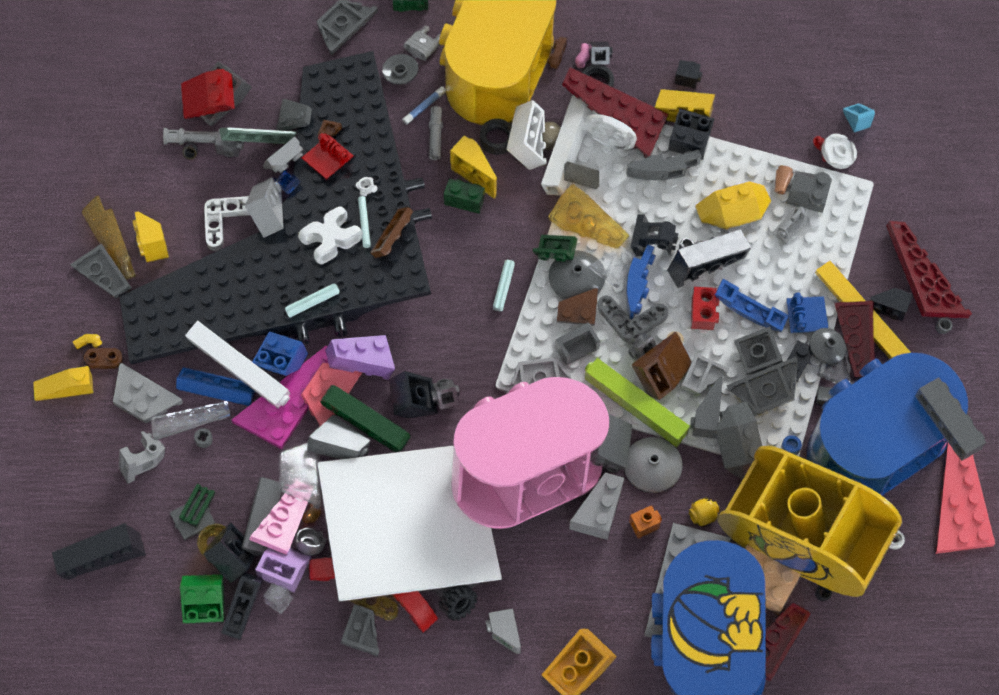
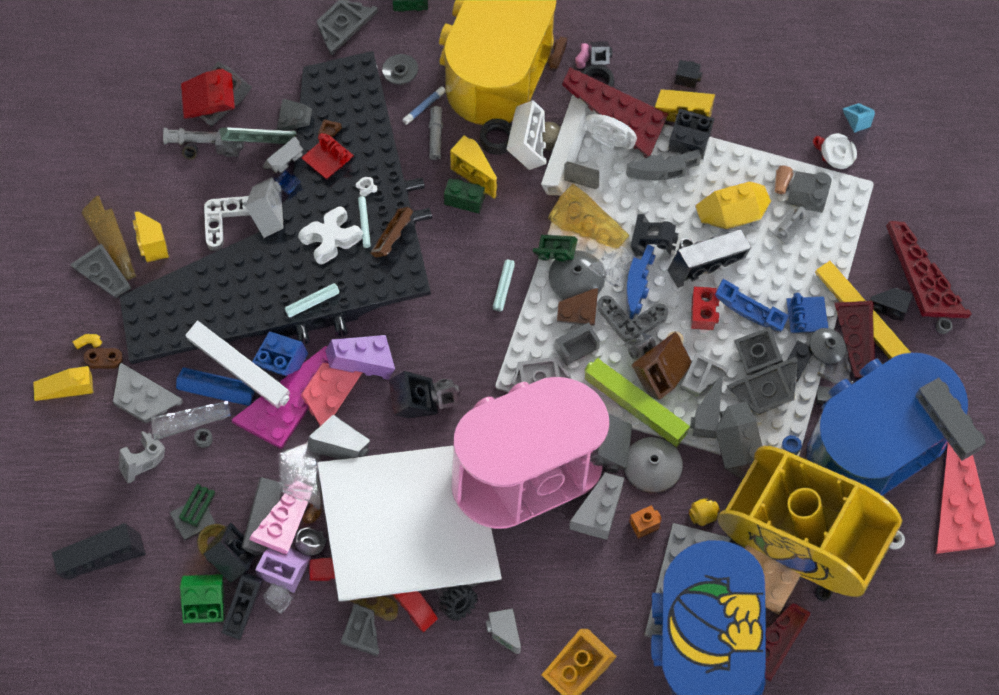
dark green beam [320,385,411,453] -> none
light grey piece [403,25,441,60] -> none

